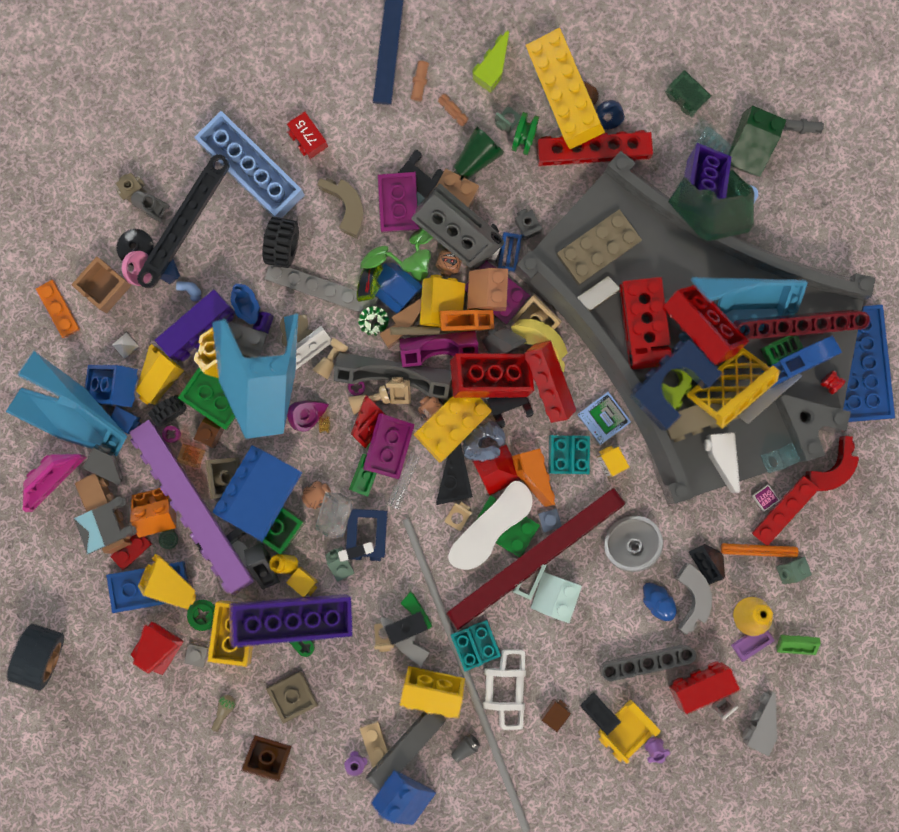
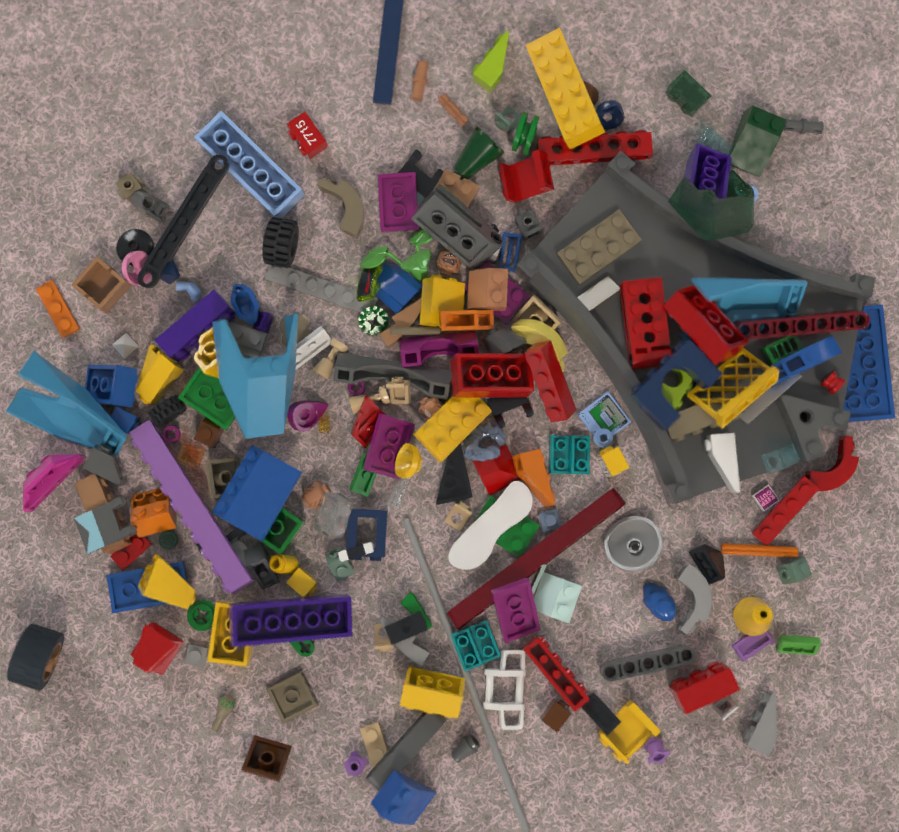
none -> yellow piece [395,443,423,479]
none -> magenta plate [491,577,541,643]
none -> red panel [499,150,554,203]
none -> red brick [522,635,590,712]
none -> light blue plate [593,428,613,448]

